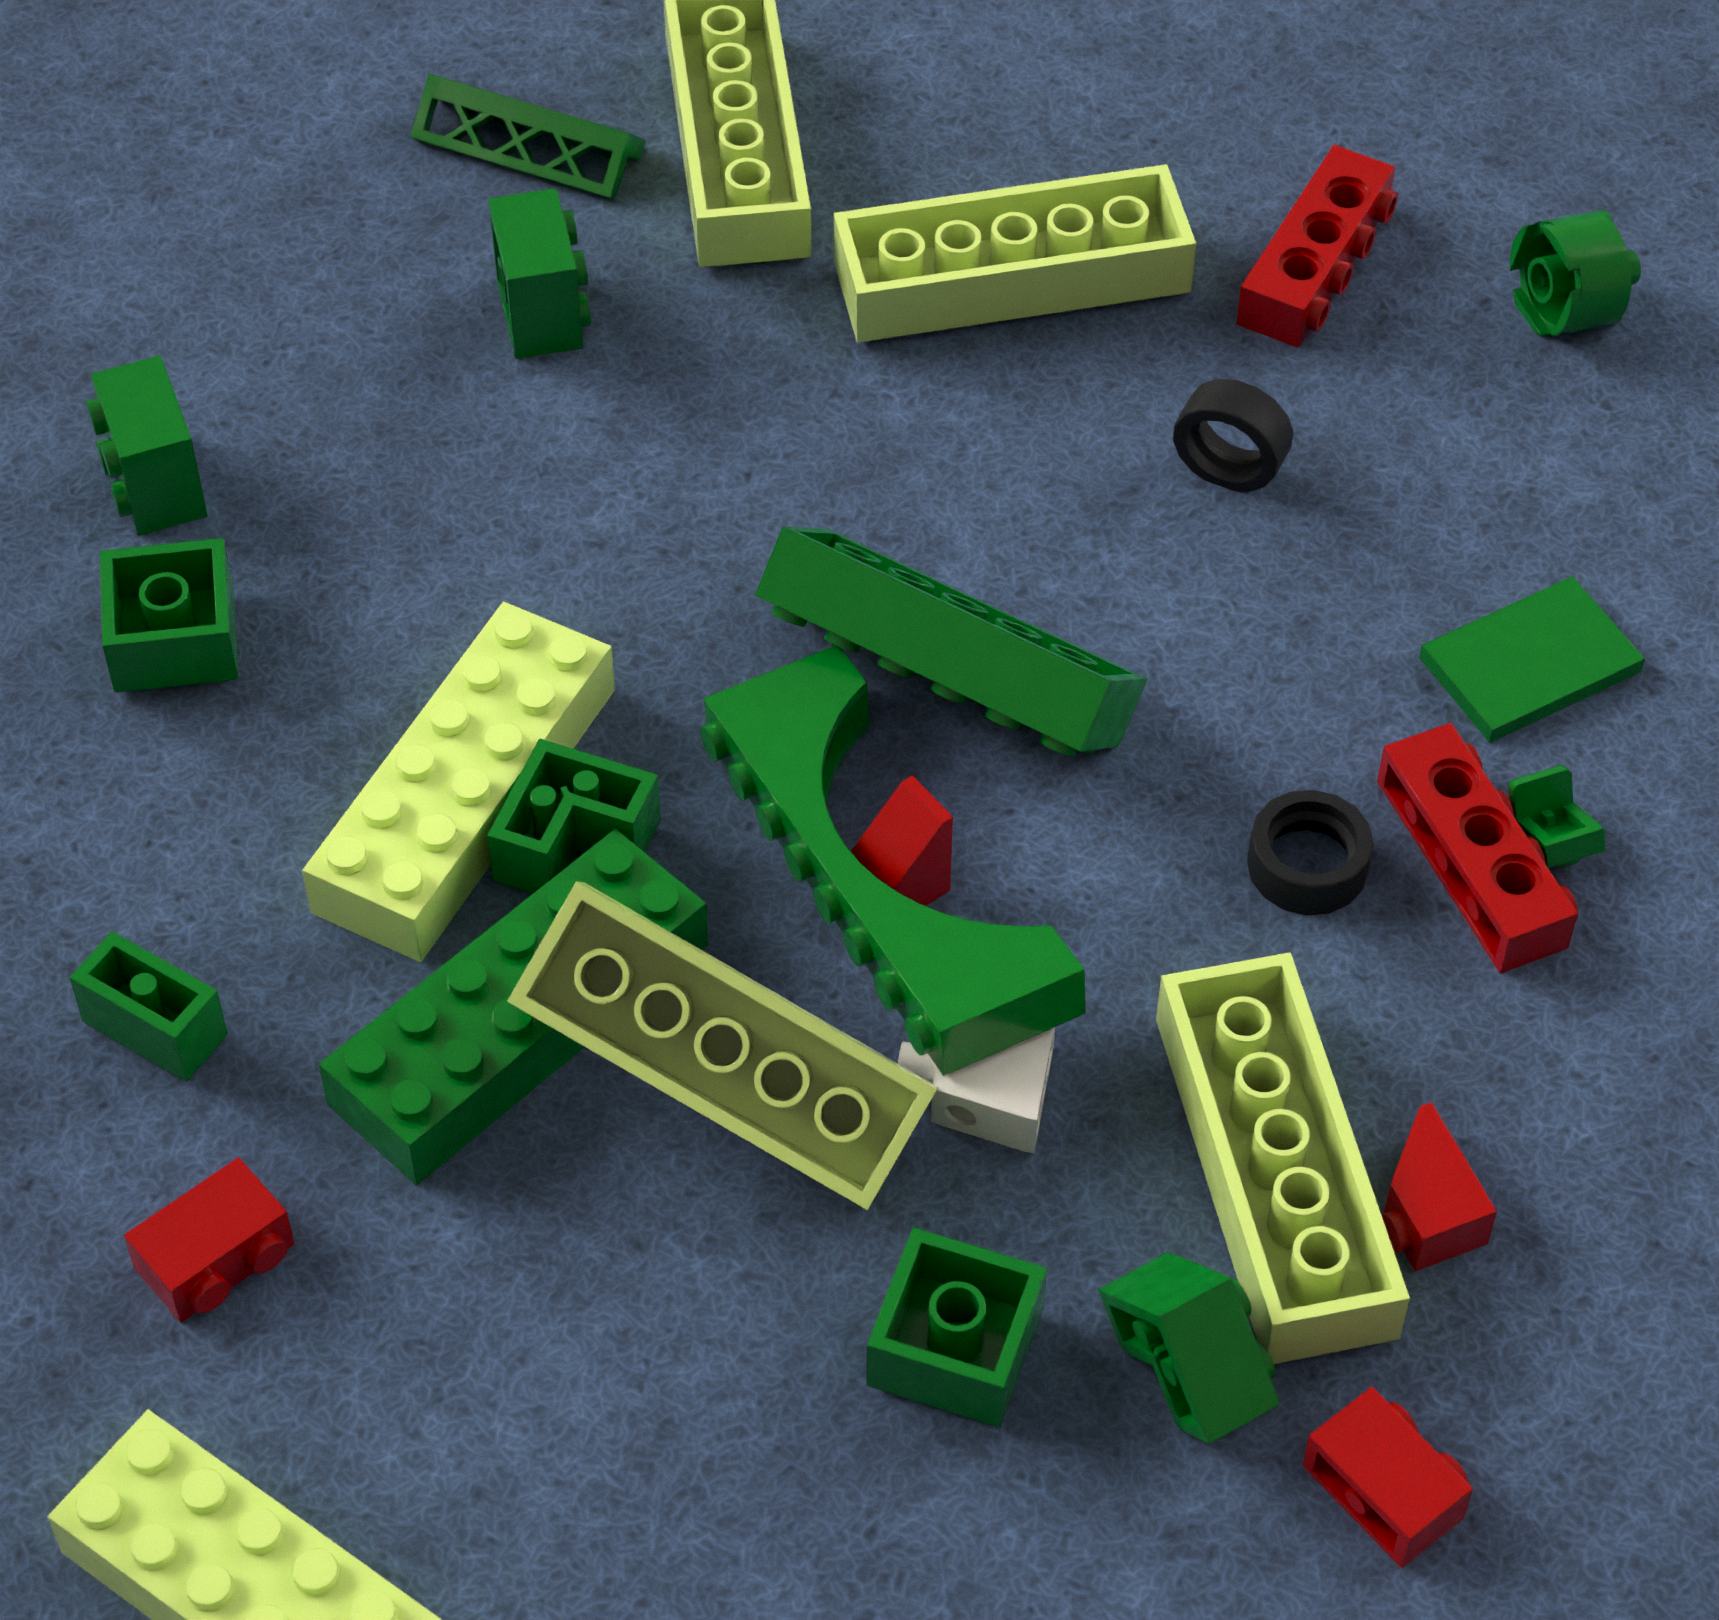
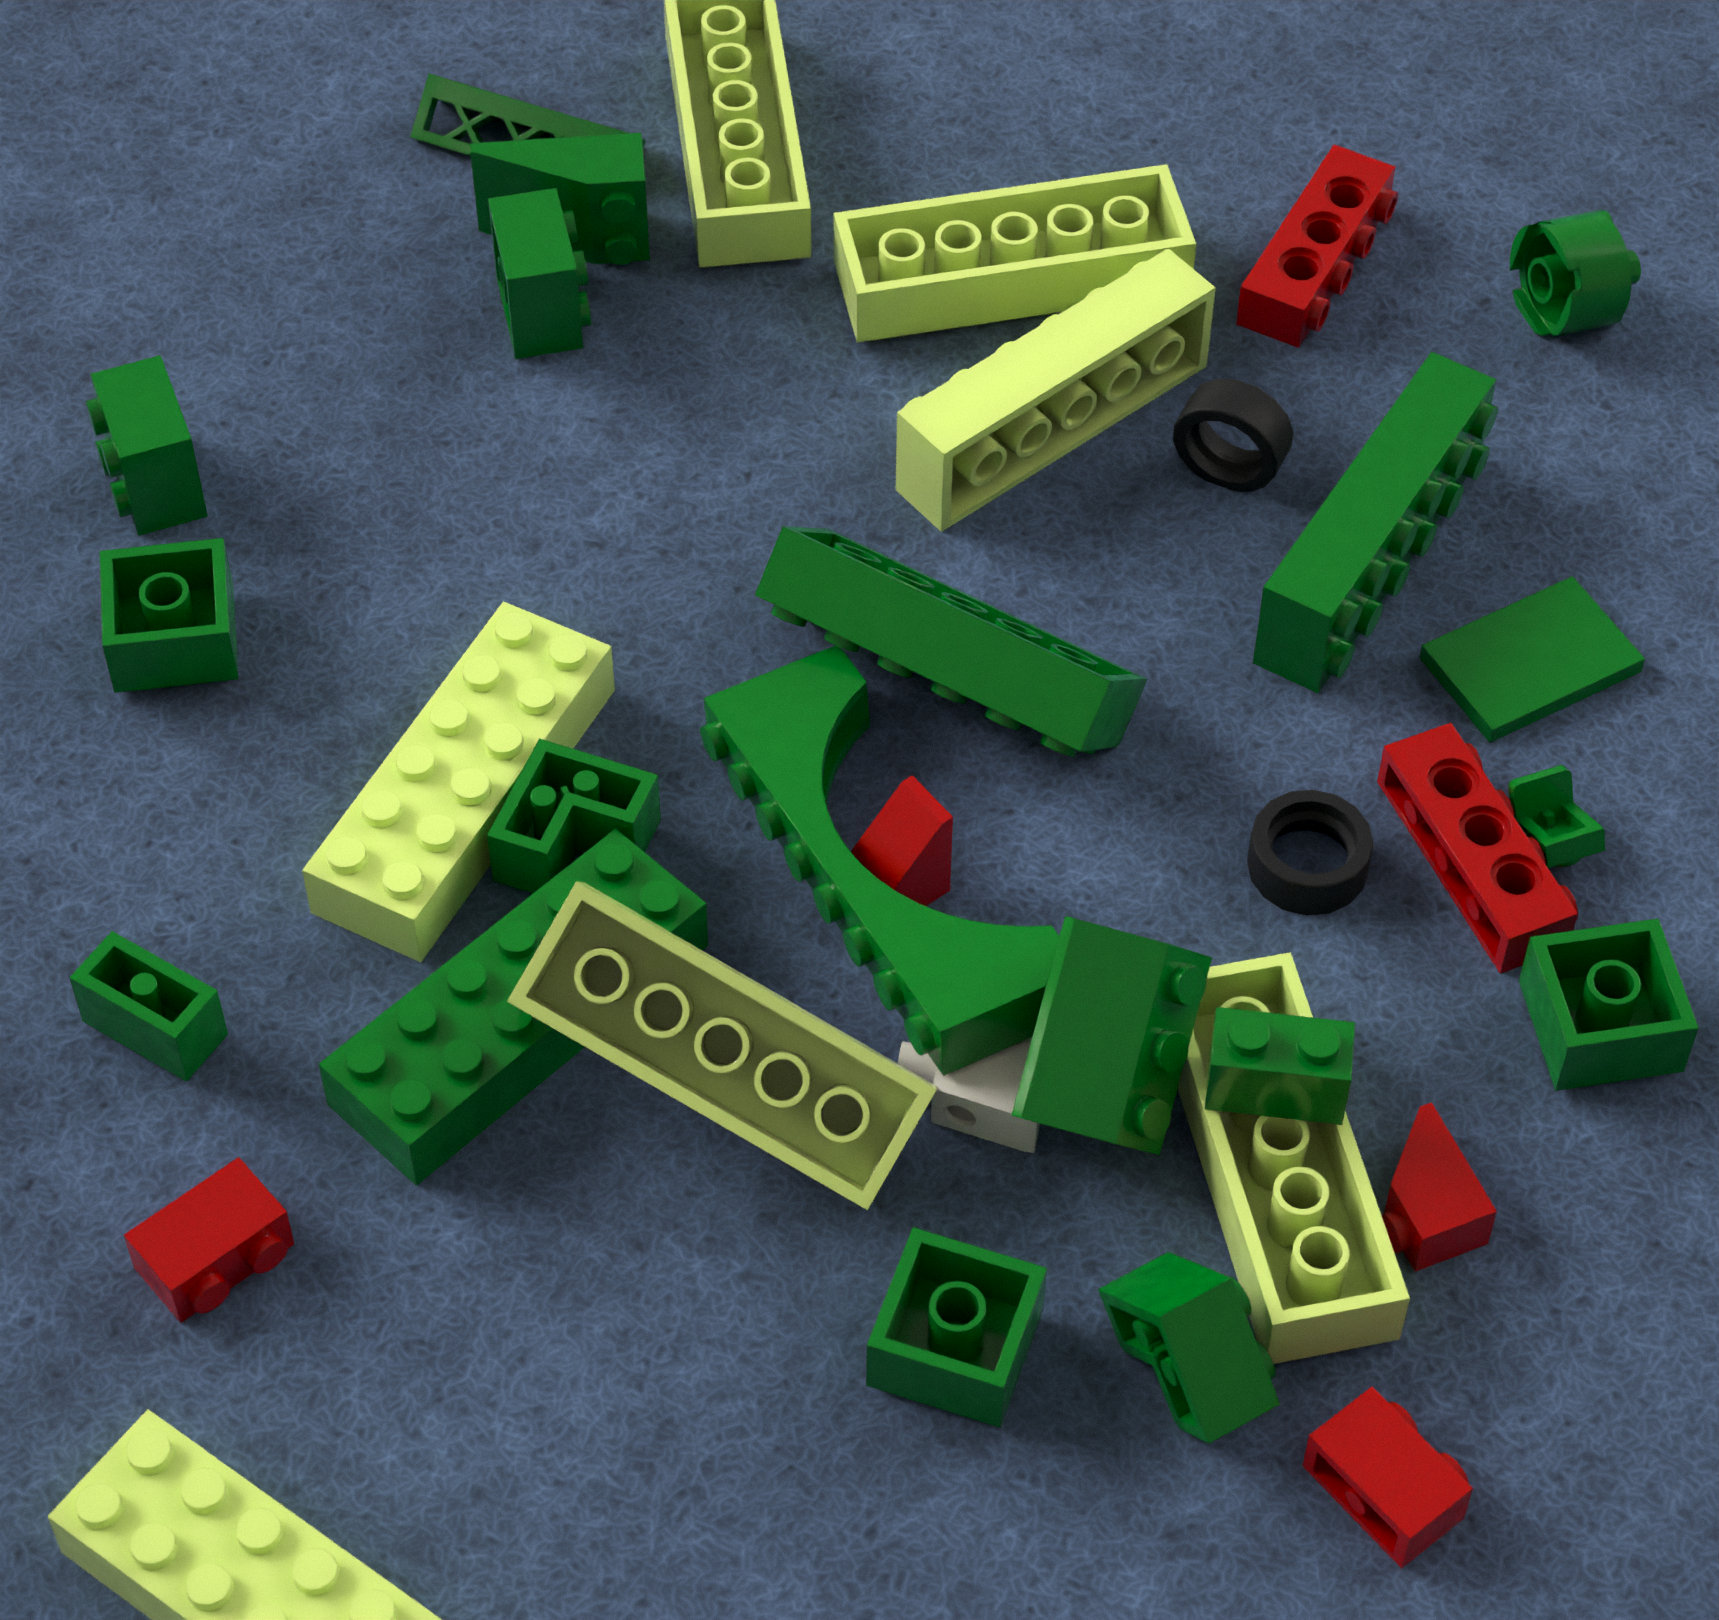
none -> green slope [470,133,650,265]
none -> yellowish green brick [896,248,1216,532]
none -> green slope [1011,916,1212,1155]
none -> green brick [1204,1007,1355,1125]
none -> green brick [1253,352,1498,693]
none -> green brick [1519,918,1699,1091]

